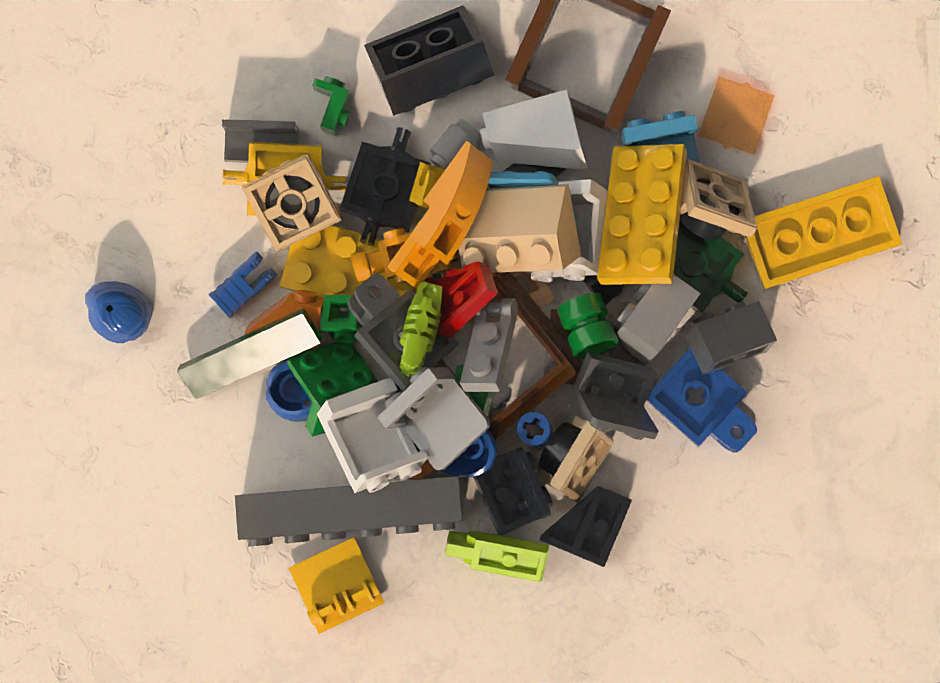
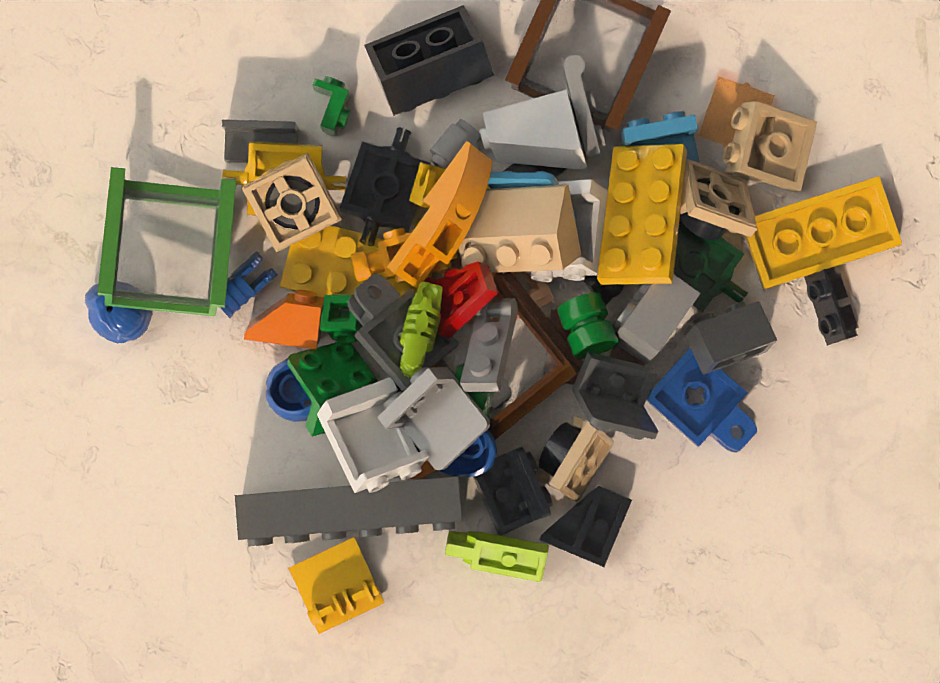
tile [177,308,322,399] -> none
blue hinge [517,412,553,450] -> none
none -> clear piece [97,167,236,316]
none -> light grey plate [563,55,605,160]
none -> tan plate [723,101,817,192]
none -> black hinge [804,267,859,346]

